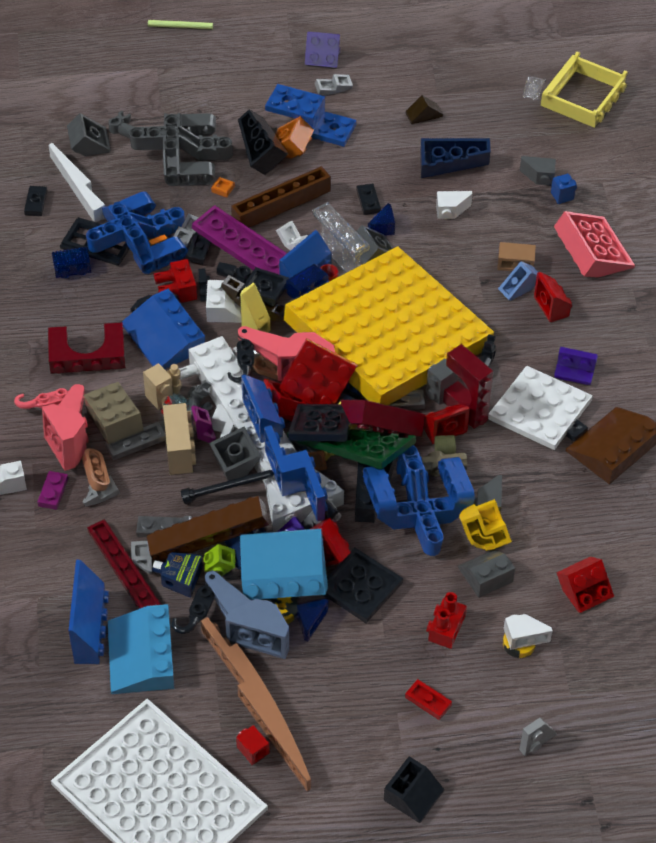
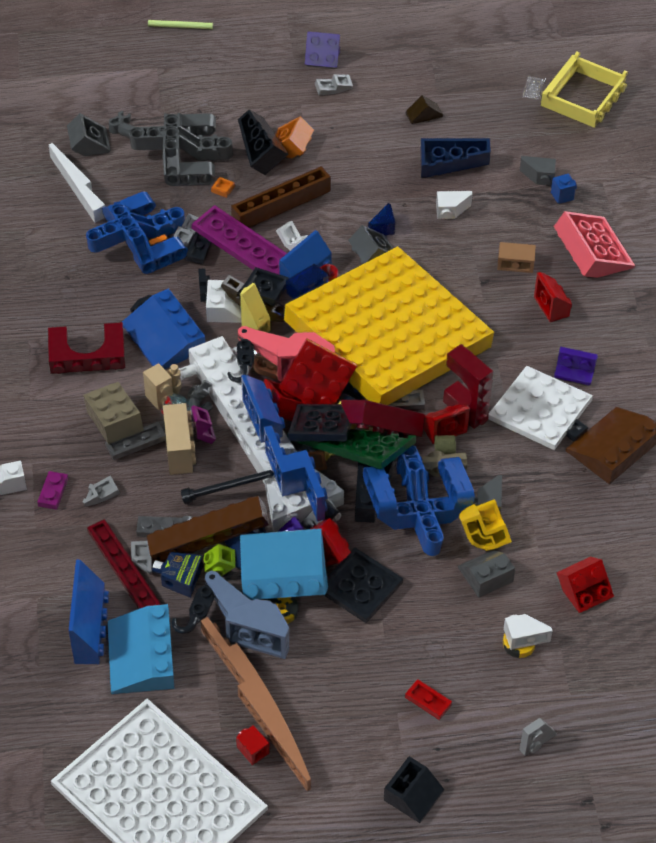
coral slope [14,384,89,471] -> none
black plate [24,186,47,216] -> none
clear blue brick [52,246,92,278] -> none
black piece [60,217,130,266] -> none
nougat plate [82,448,110,491] -> none
red brick [153,259,197,303] -> none
dark grey slope [209,426,261,481] -> none
white slope [212,404,234,438] -> none
black bar [216,262,251,284] -> none
blue bracket [265,84,356,147] -> none
clear blue slope [297,599,329,642] -> none
clear fence [313,202,370,273] -> none
black plate [356,183,381,215] -> none
dark grey brick [426,358,457,404] -> none
red brick [426,592,467,649] -> none
black bar [479,334,496,367] -> none
medium blue slope [498,261,538,301] -> none

